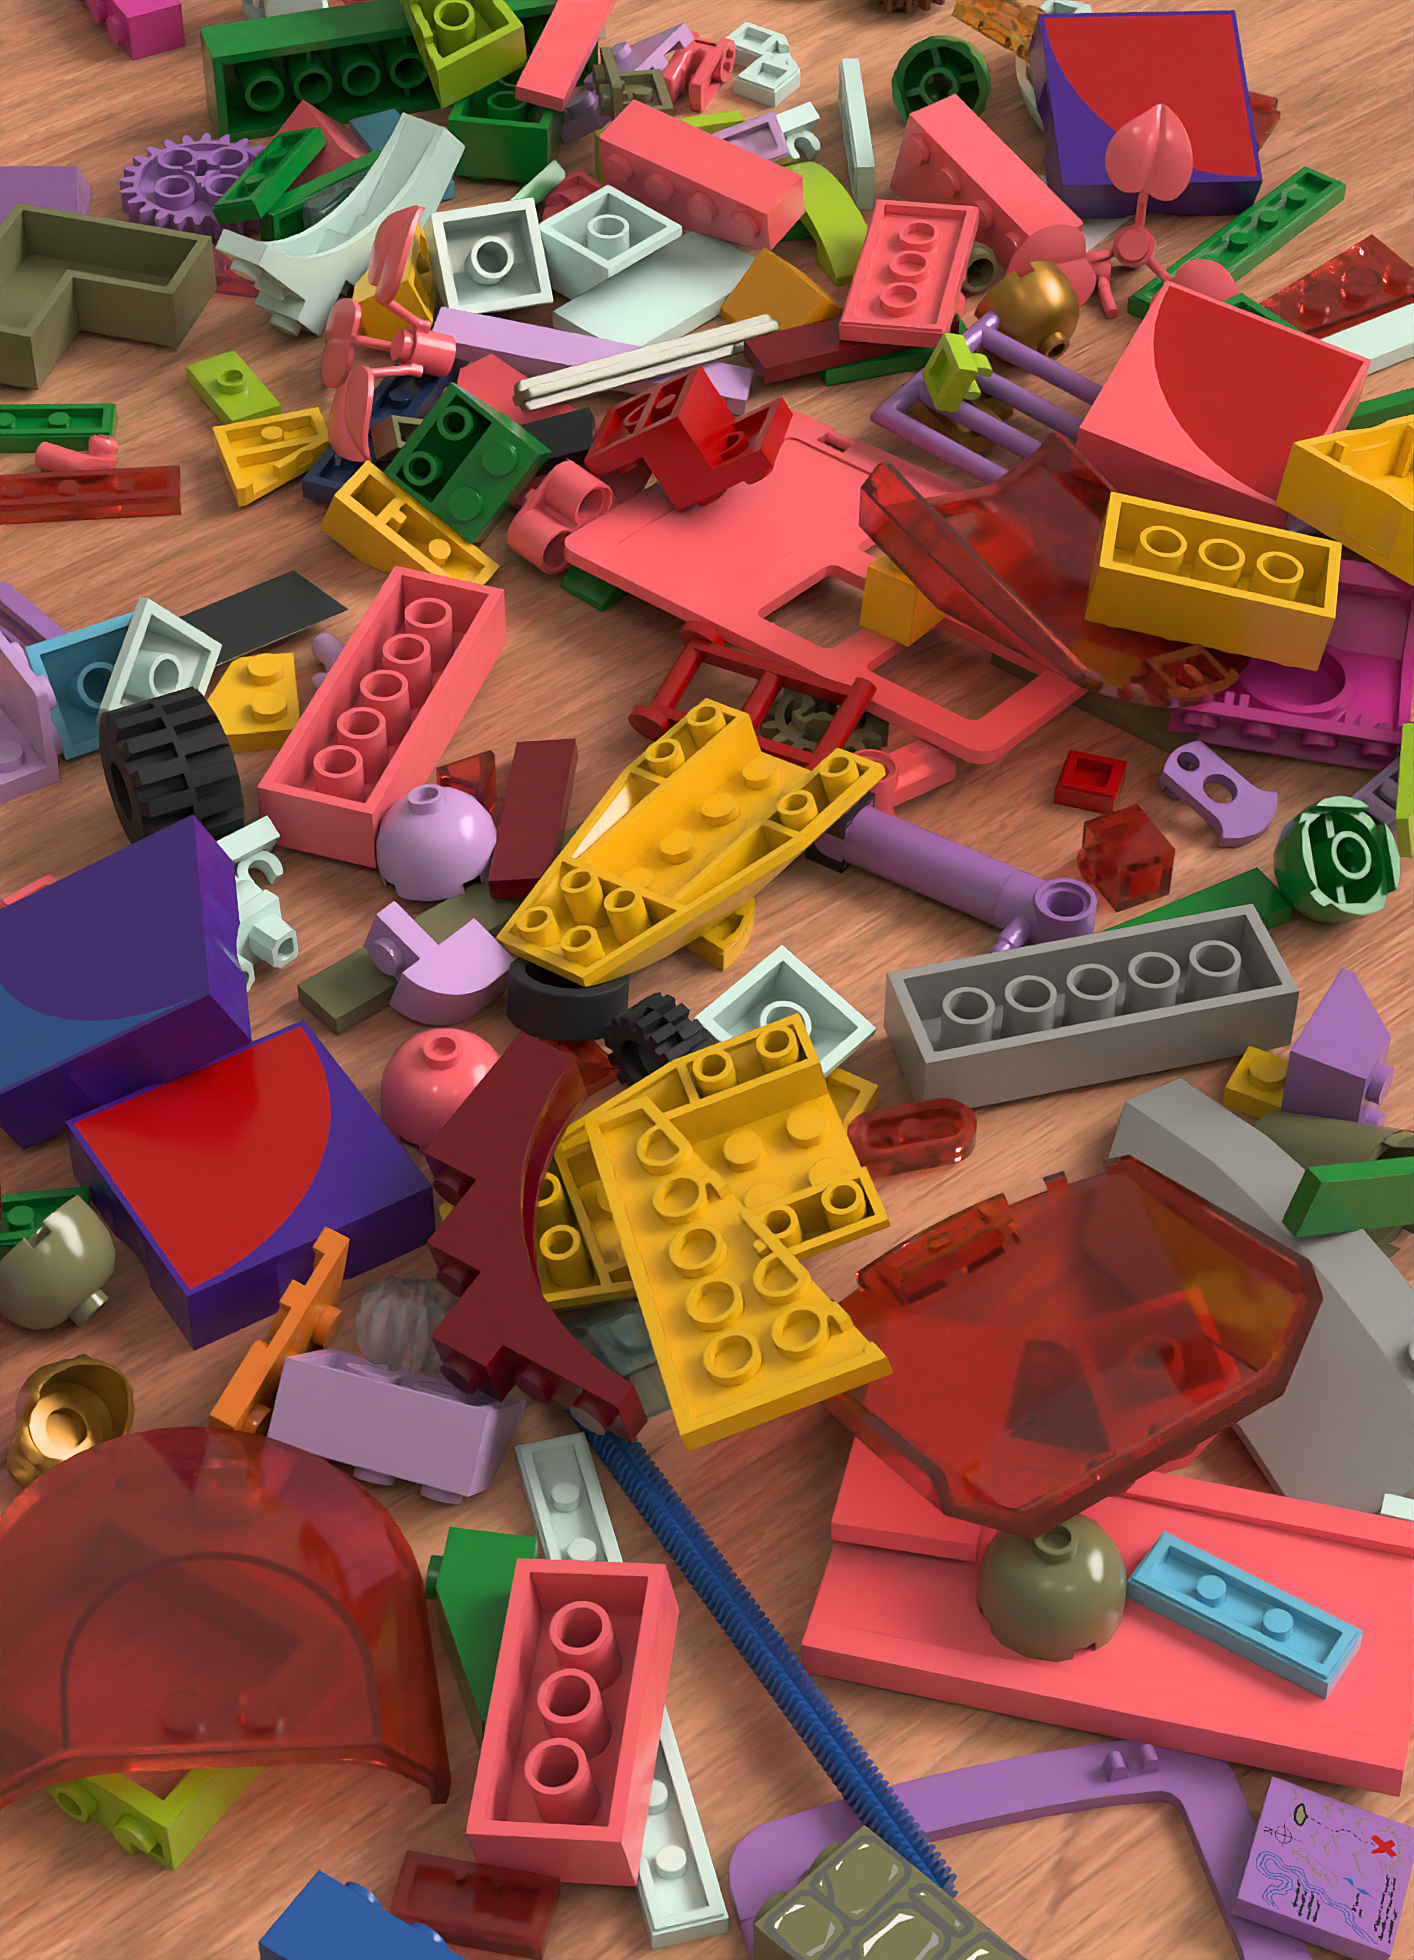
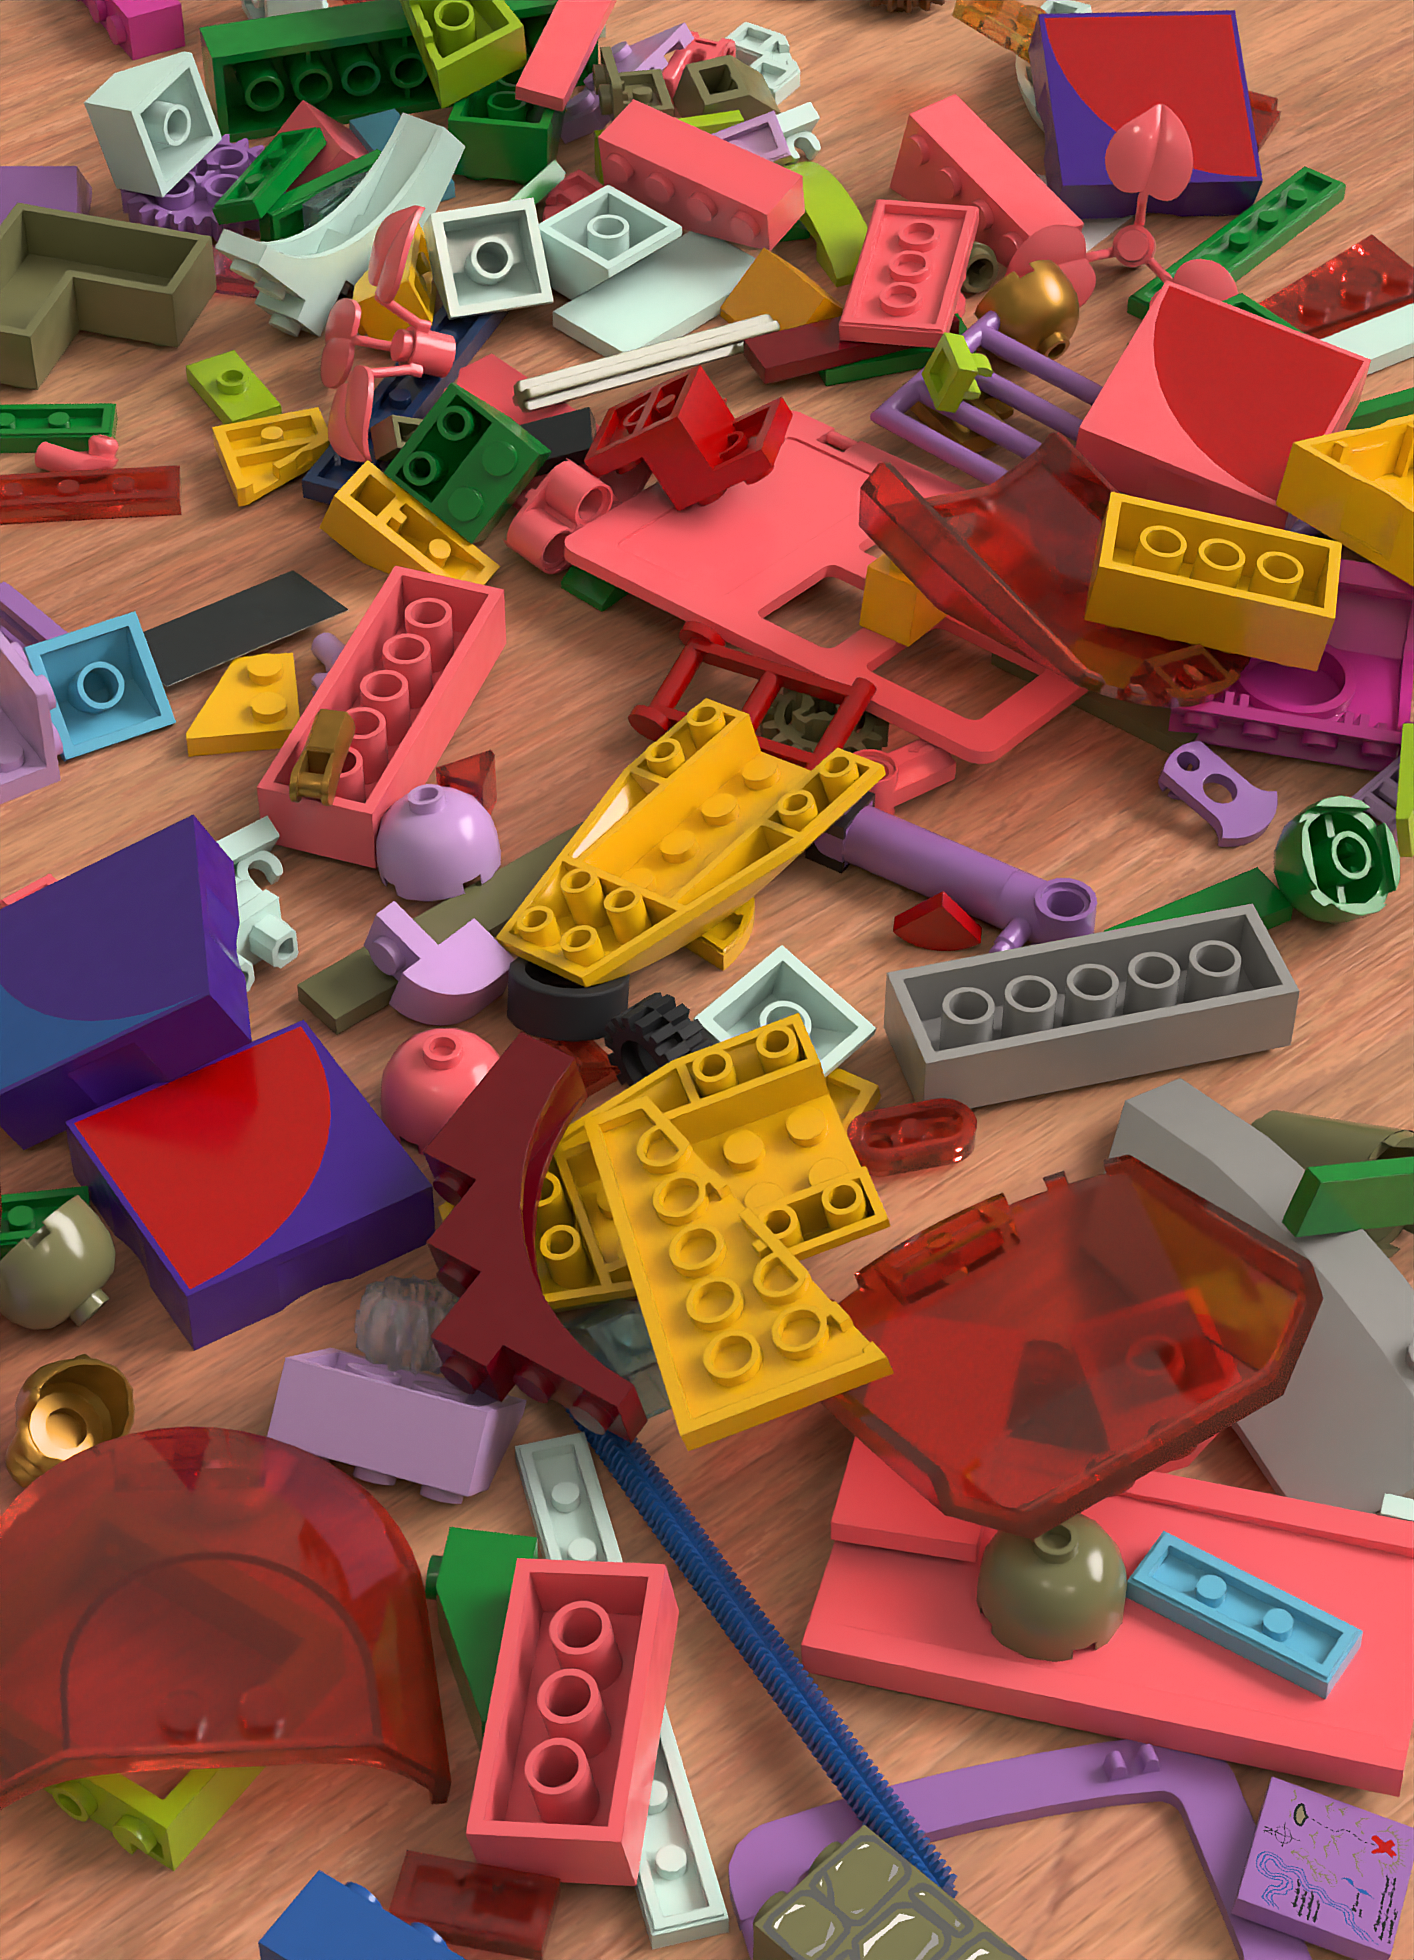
light aqua slope [95,597,222,725] -> none
black wheel [99,686,244,844] -> none
orange wing [204,1226,350,1467] -> none
lavender tile [432,307,754,416] -> none
dark red tile [488,738,578,899] -> none
light aqua tile [838,58,875,210] -> none
green cylinder [891,35,992,123] -> none
red tile [1054,750,1128,816] -> none
clear red brick [1077,804,1175,913] -> none
coral hand [1089,259,1118,319] -> none
yellow plate [1222,1046,1289,1118] -> none
medium lavender slope [1281,968,1395,1126] -> none
none -> light aqua slope [84,51,222,197]
none -> pearl gold bar [289,709,356,806]
none -> olive slope [673,55,781,122]
none -> red tile [893,891,982,951]

